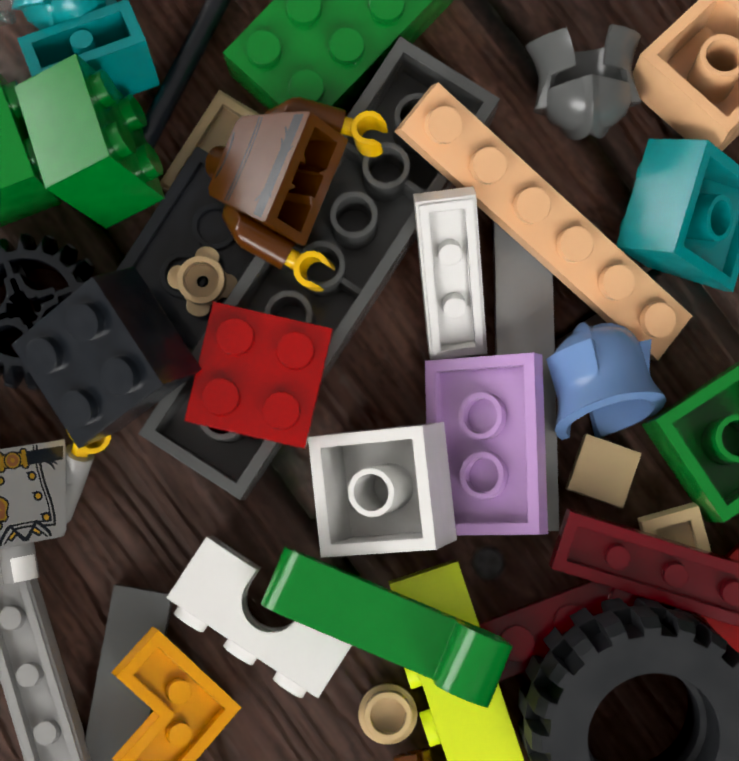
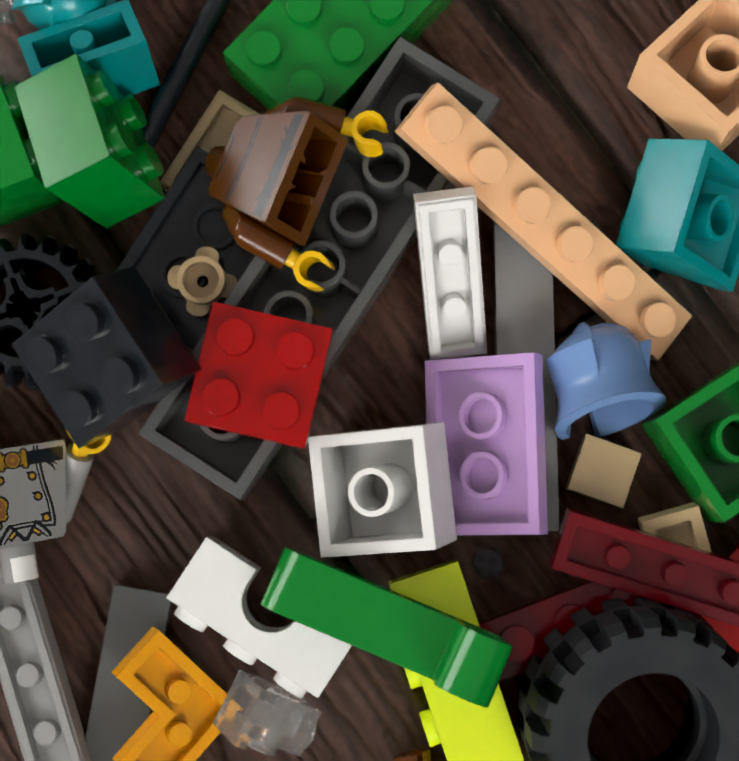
tan plate [358,683,418,745] -> none
dark grey helmet [526,24,642,140] -> none
none -> clear brick [213,669,321,756]

